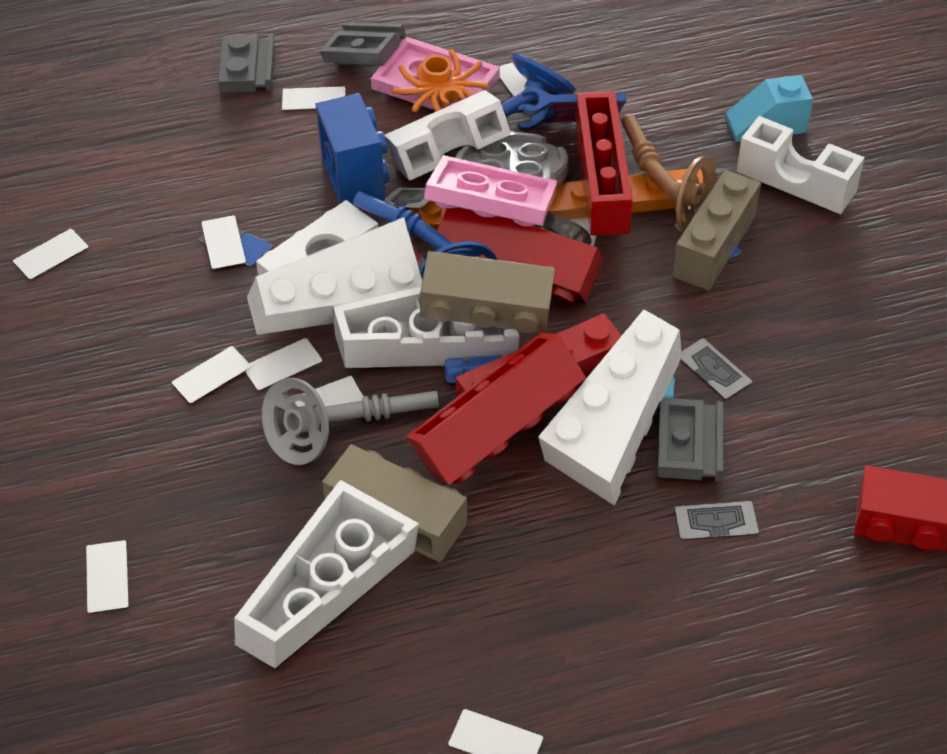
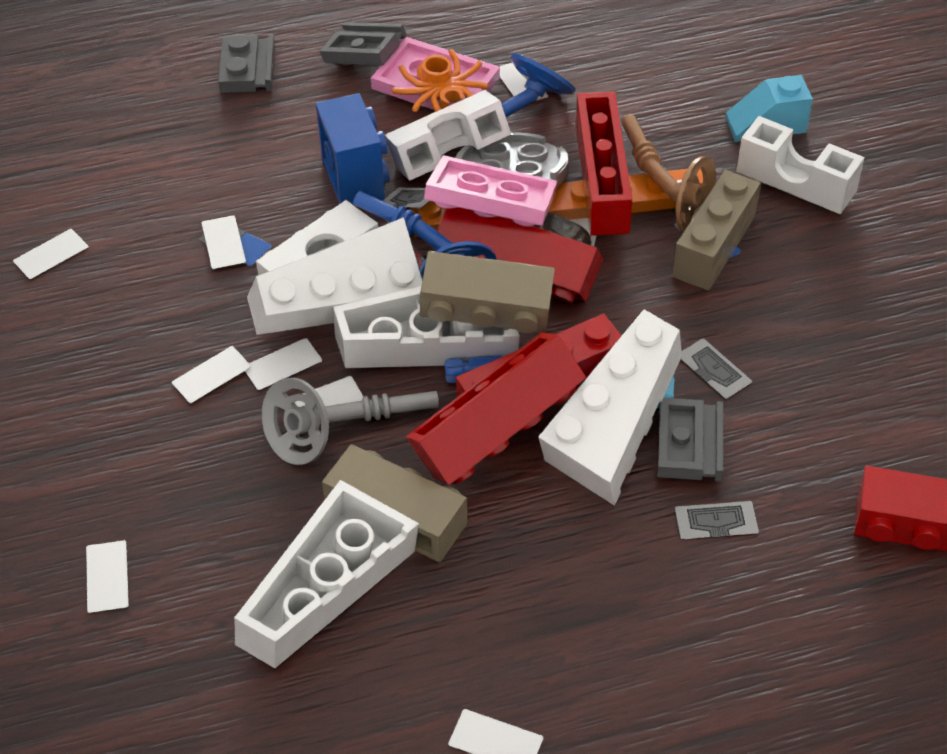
white sticker [282,87,345,110] -> none
blue flag [517,87,627,131] -> none

